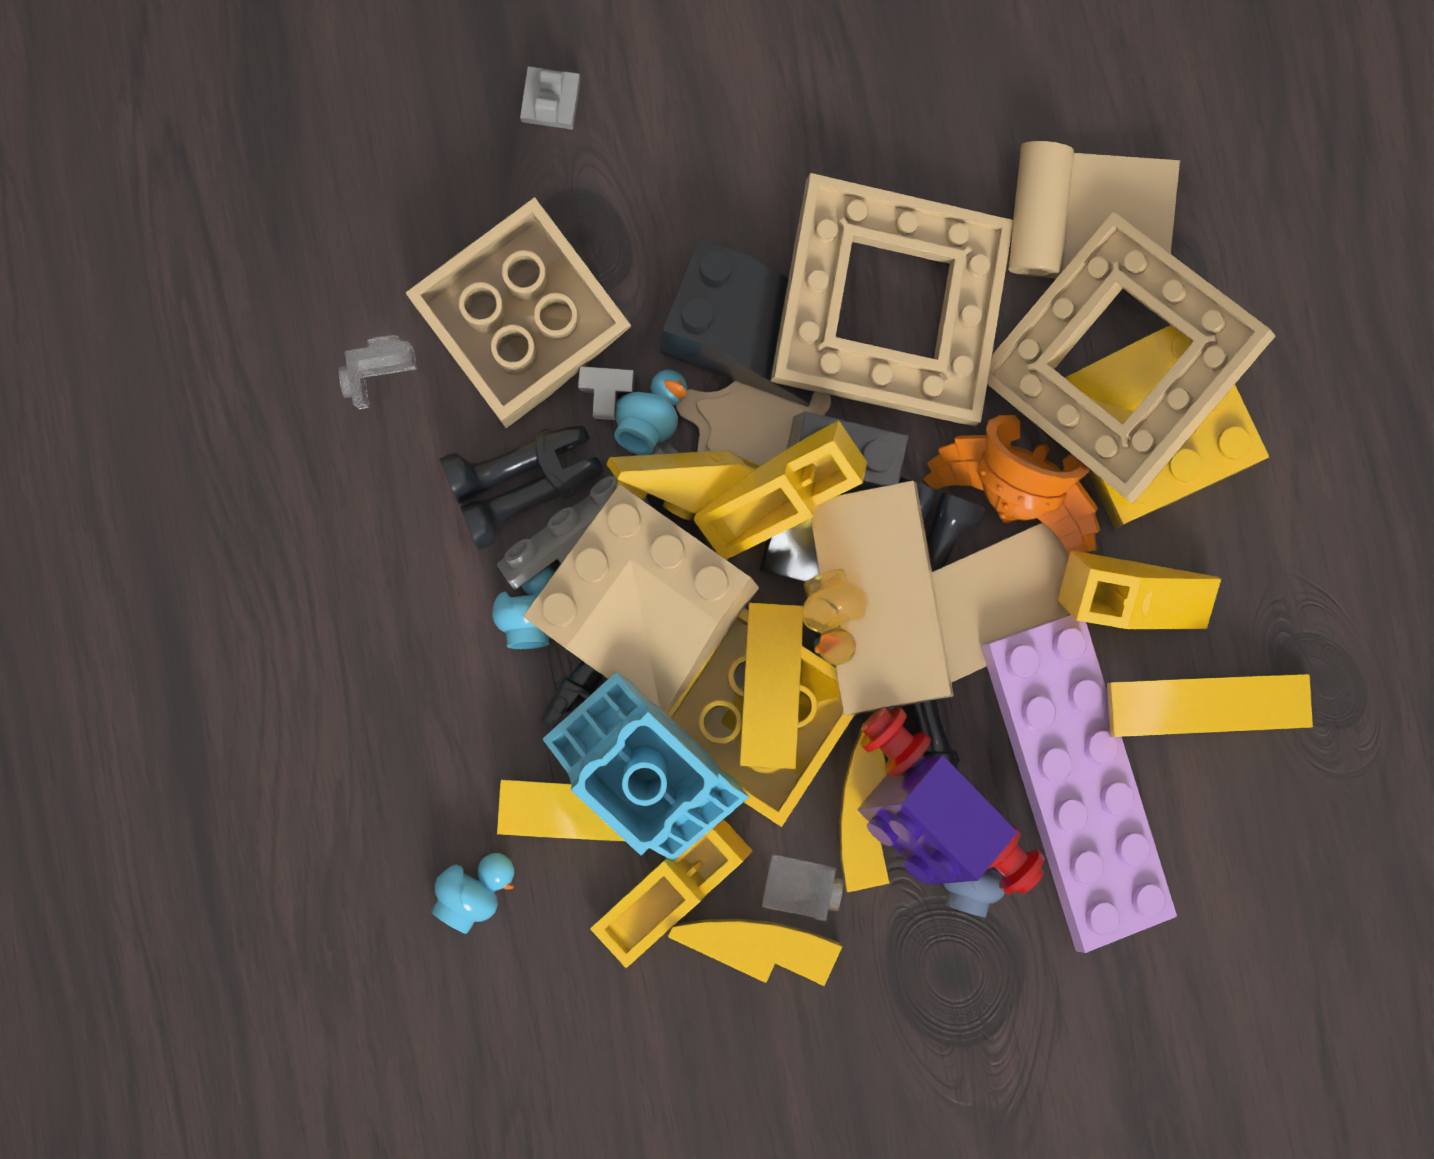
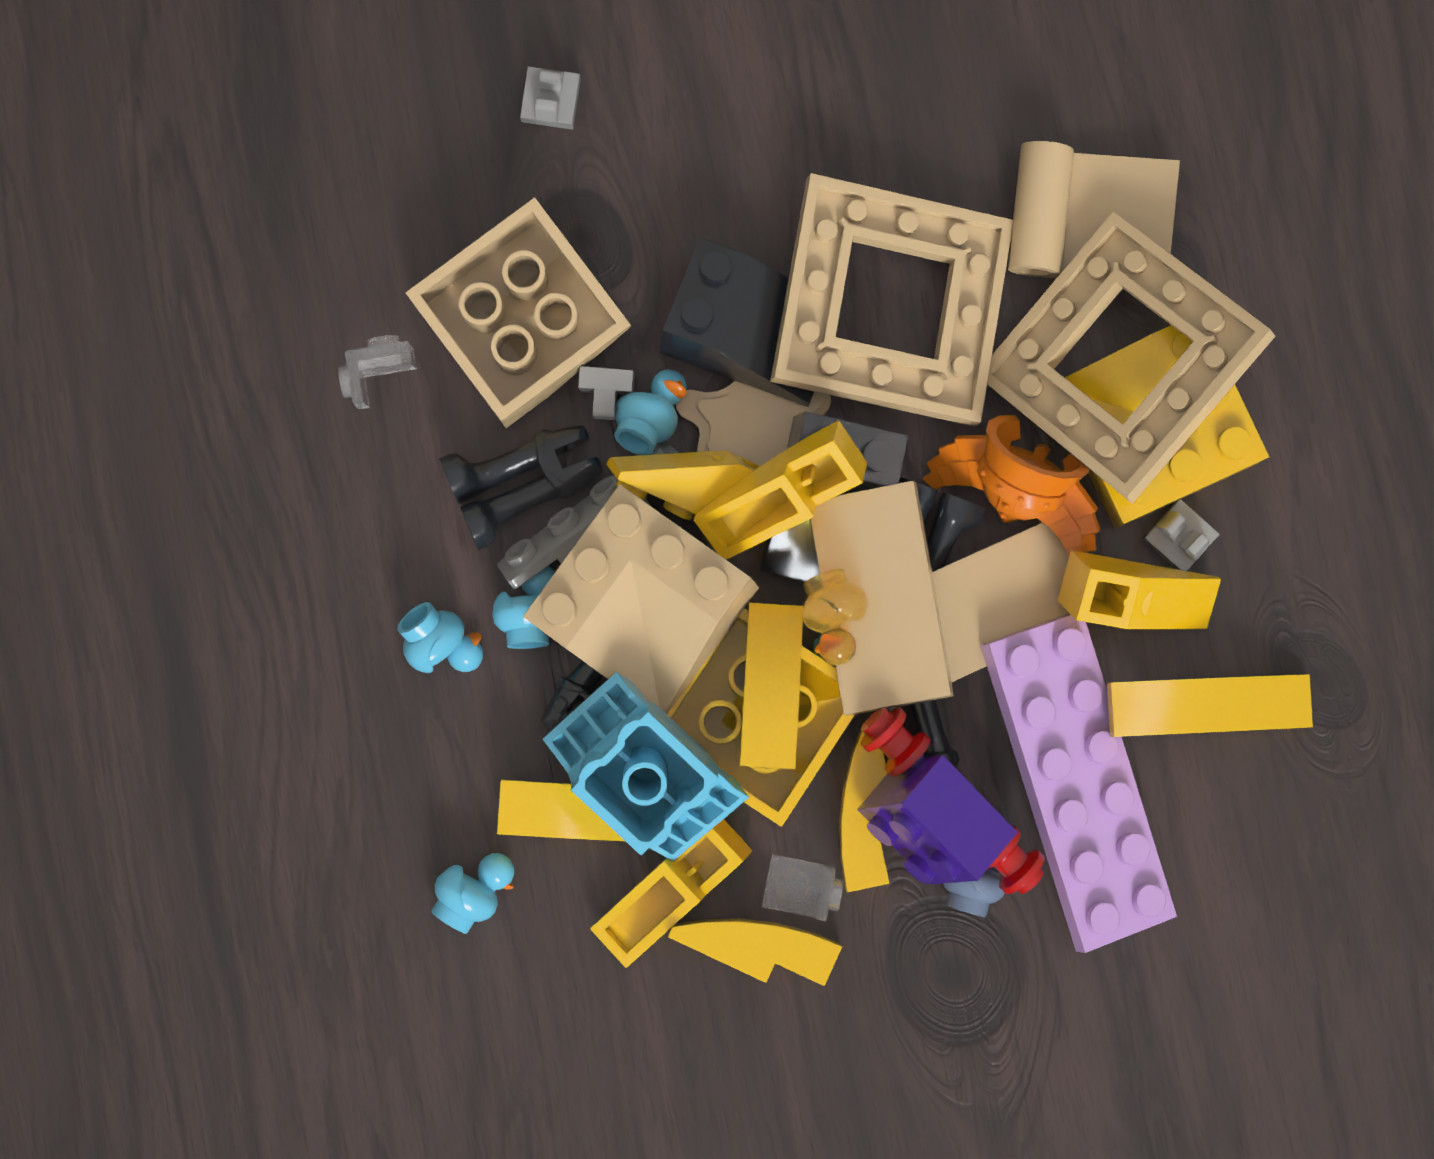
none -> medium azure animal [397,602,483,673]
none -> light grey tile [1142,499,1220,571]

